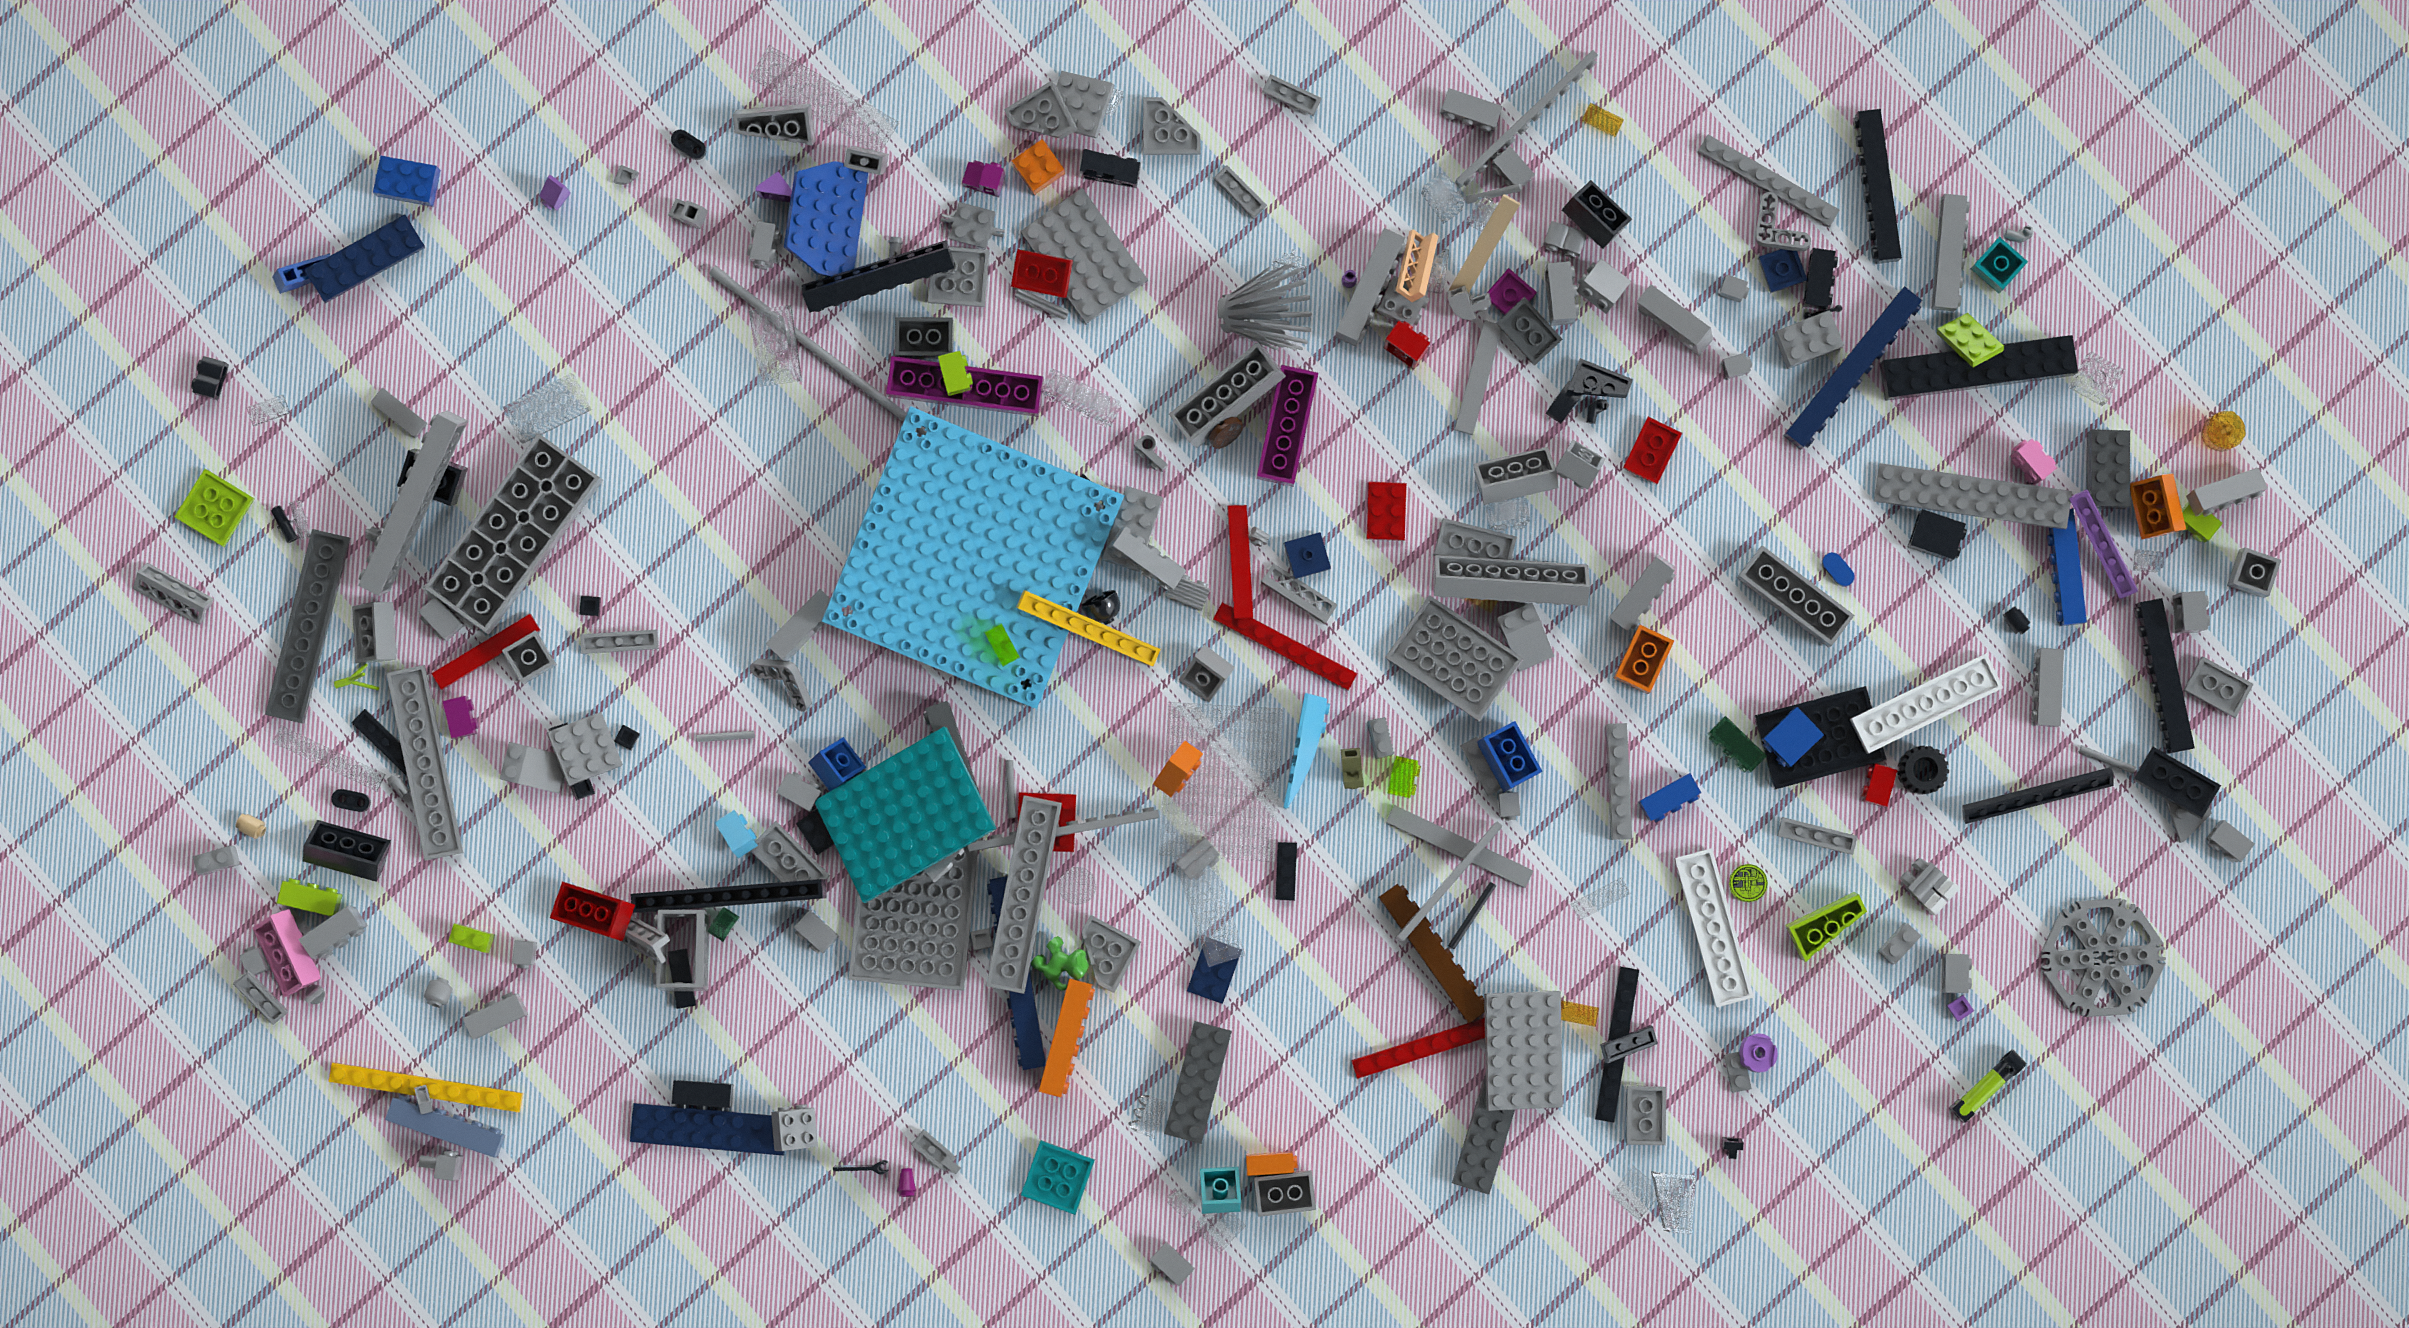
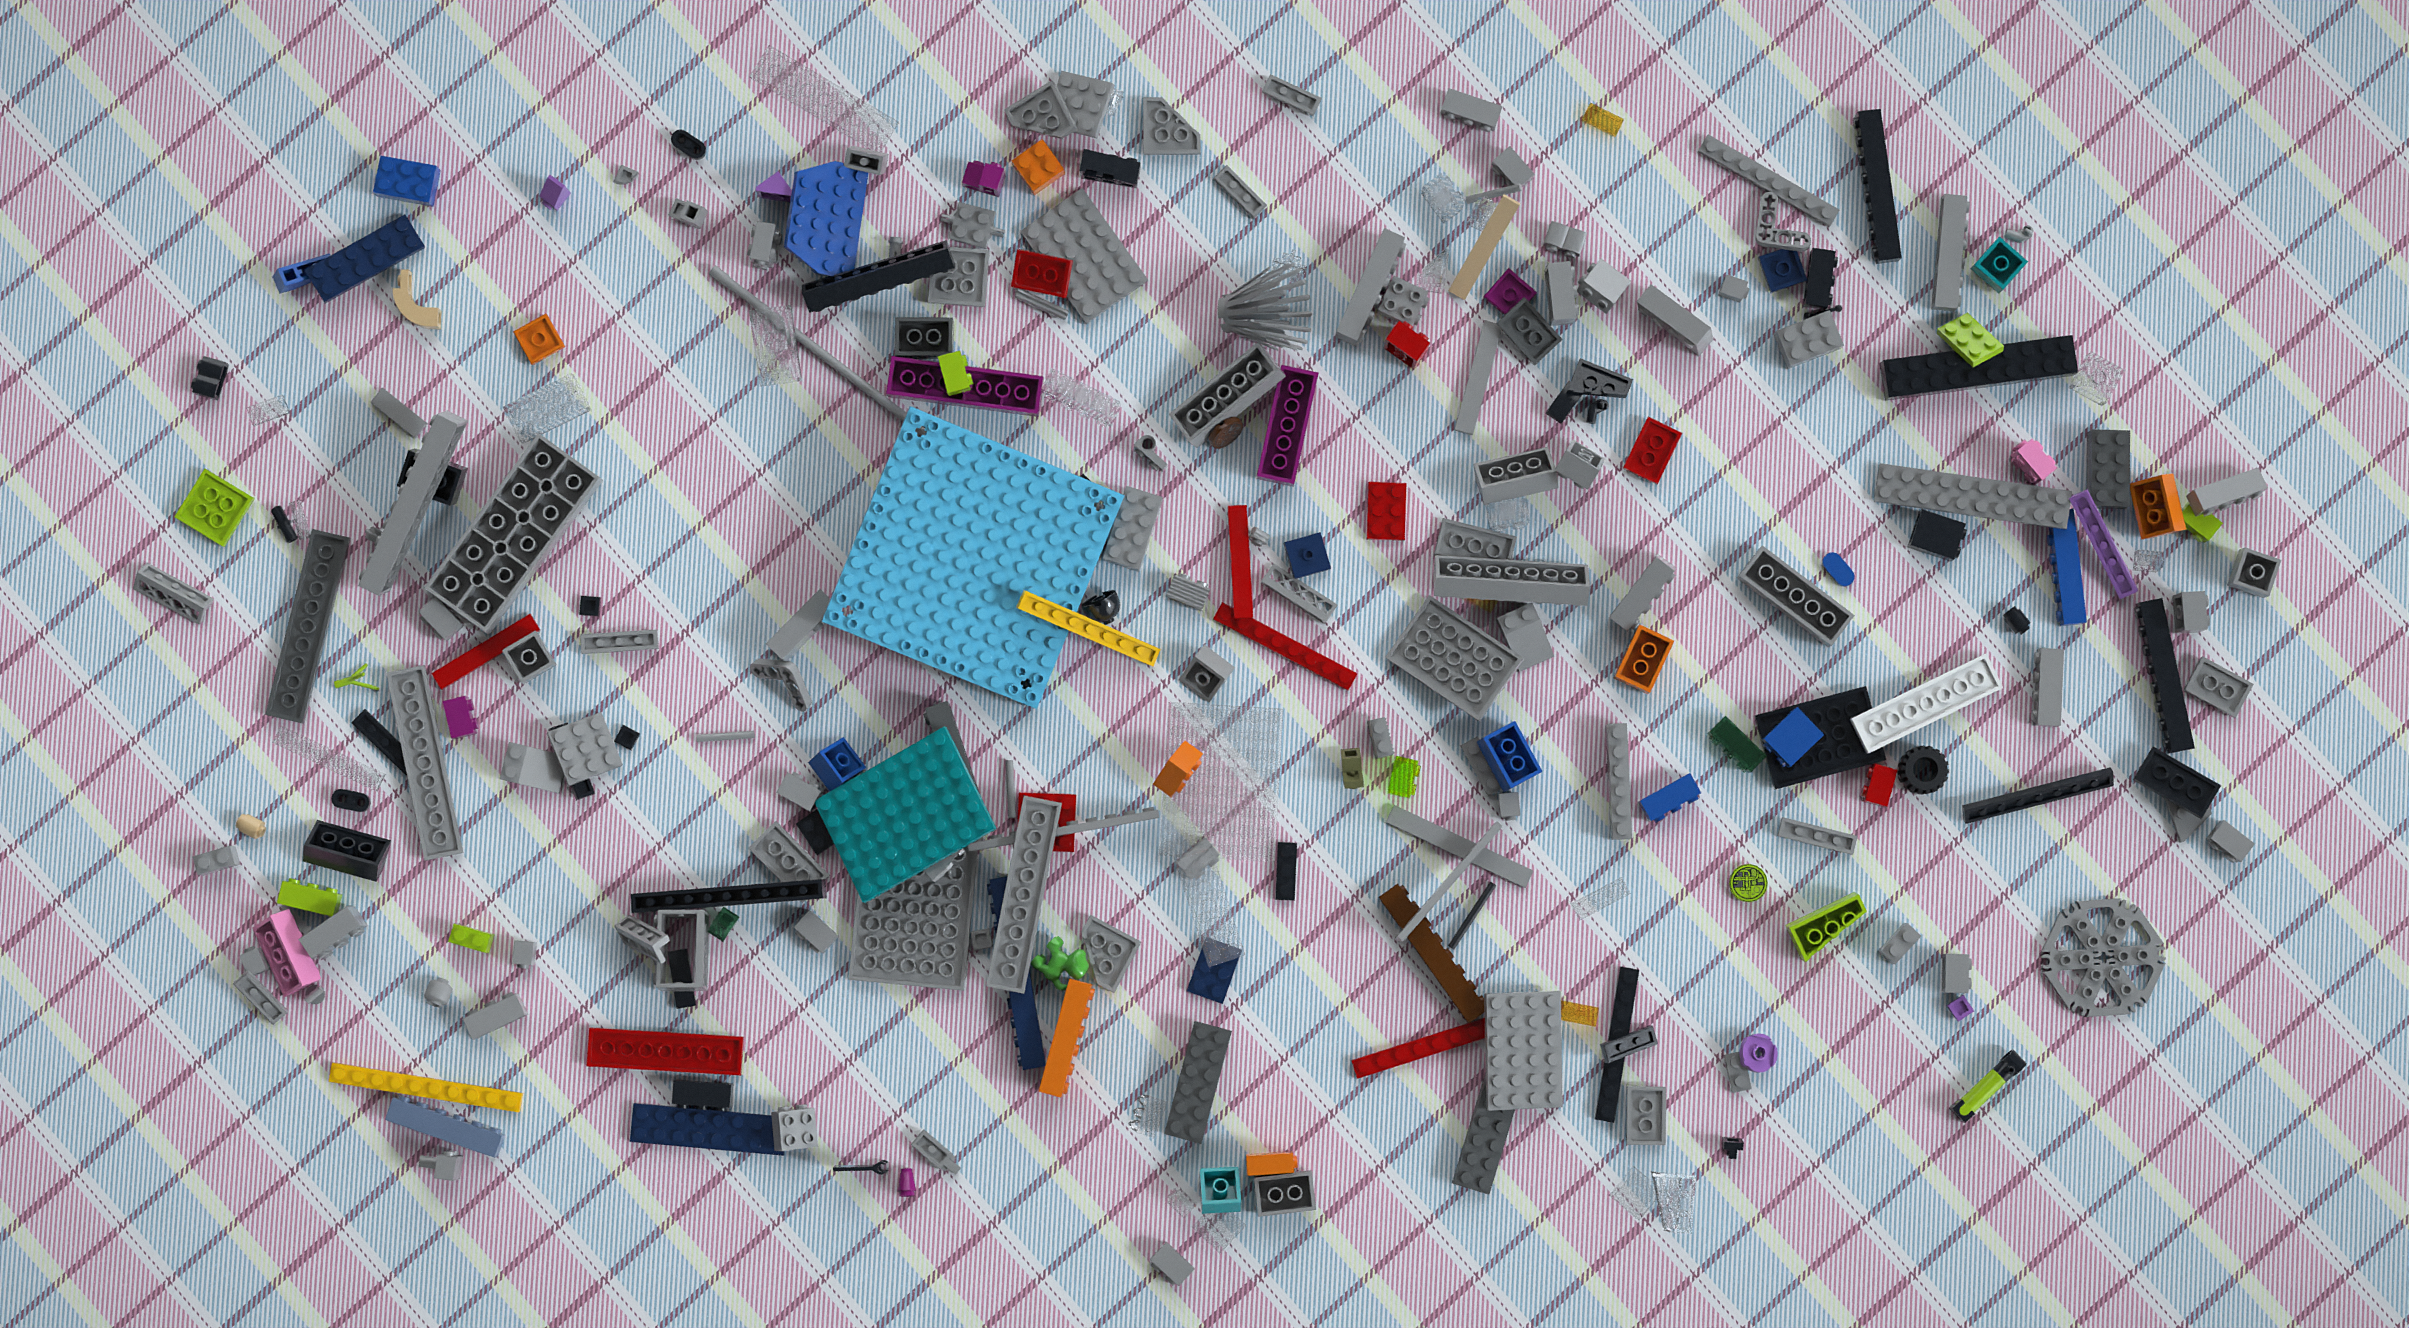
light grey slope [352,602,397,663] -> none
light grey pin [387,773,410,798] -> none
light grey piece [414,1085,433,1115] -> none
red brick [550,881,635,942] -> none
medium azure brick [715,810,758,858] -> none
light grey wedge [733,103,816,146] -> none
clear neon green piece [983,623,1020,666] -> none
teal plate [1021,1140,1095,1215] -> none
clear tile [1058,867,1096,905] -> none
light grey wedge [1108,526,1186,591] -> none
medium azure wedge [1283,693,1330,809] -> none
medium lavender pin [1342,270,1357,288] -> none
light nougat fence [1395,229,1439,302] -> none
light grey brick [1447,286,1491,320] -> none
light grey plate [1455,50,1598,188] -> none
black brick [1562,180,1632,249] -> none
white plate [1674,848,1754,1008] -> none
light grey brick [1721,353,1752,380] -> none
dark blue brick [1783,286,1923,450] -> none
light grey hips [1900,858,1960,915] -> none
light grey bar [2079,745,2136,774] -> none
clear yellow brick [2201,411,2246,452] -> none
none -> tan arch [393,269,442,330]
none -> orange plate [513,313,565,366]
none -> red plate [586,1028,744,1076]

